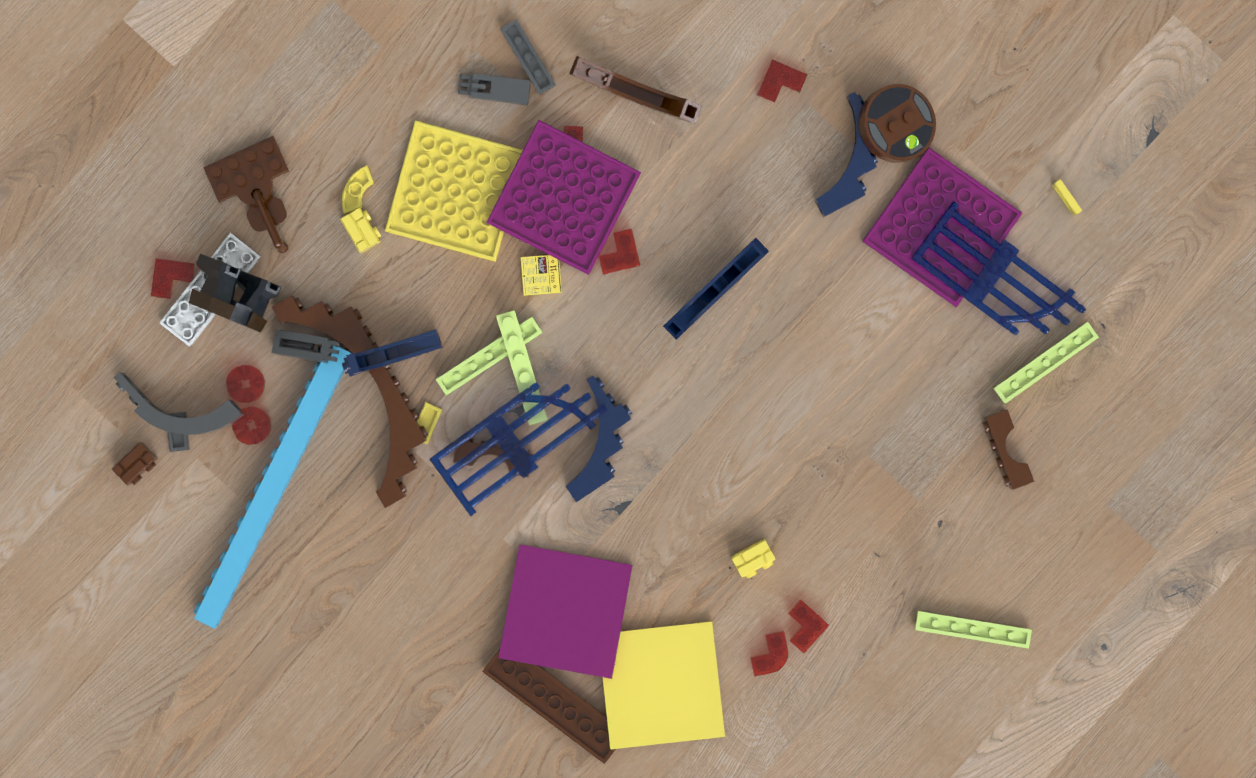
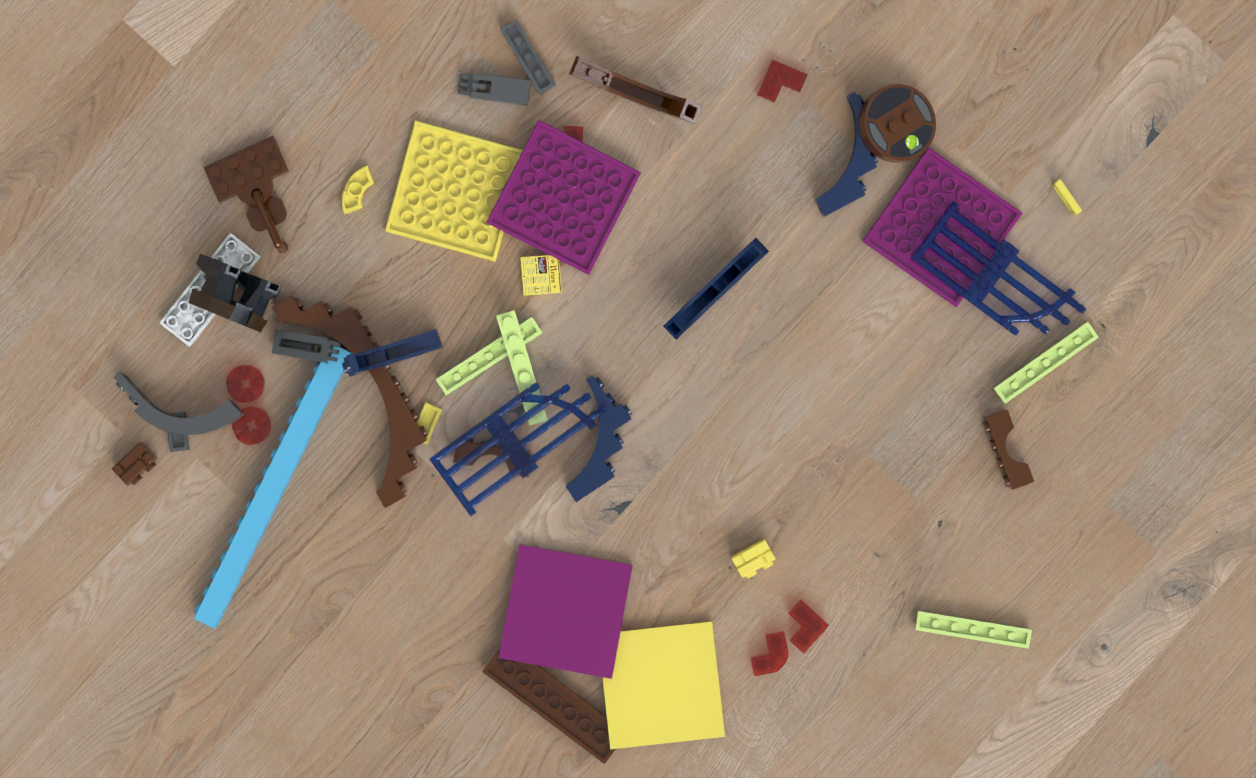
clear red plate [151,258,195,299] -> none
light yellow brick [340,208,381,253] -> none
clear red plate [599,228,640,275] -> none

